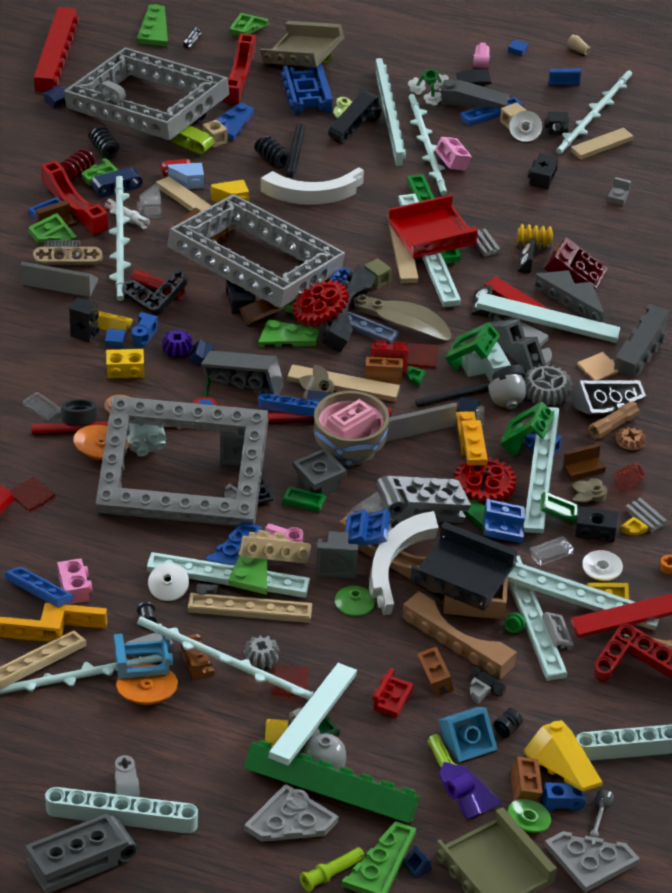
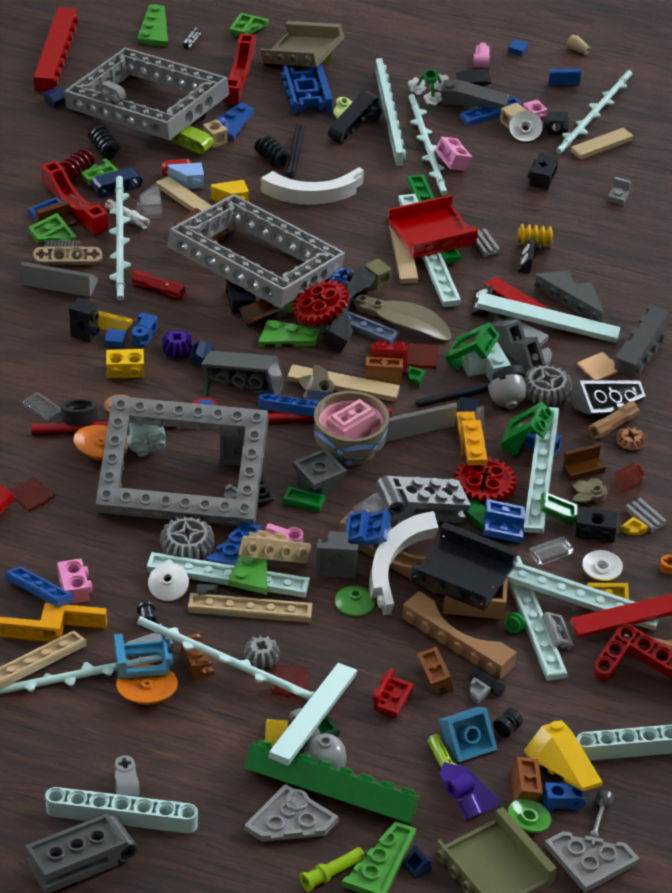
black beam [123,269,189,314] -> none
dark red slope [544,237,607,289] -> none
none -> light grey gear [160,516,214,560]
none -> bright pink brick [523,100,548,124]

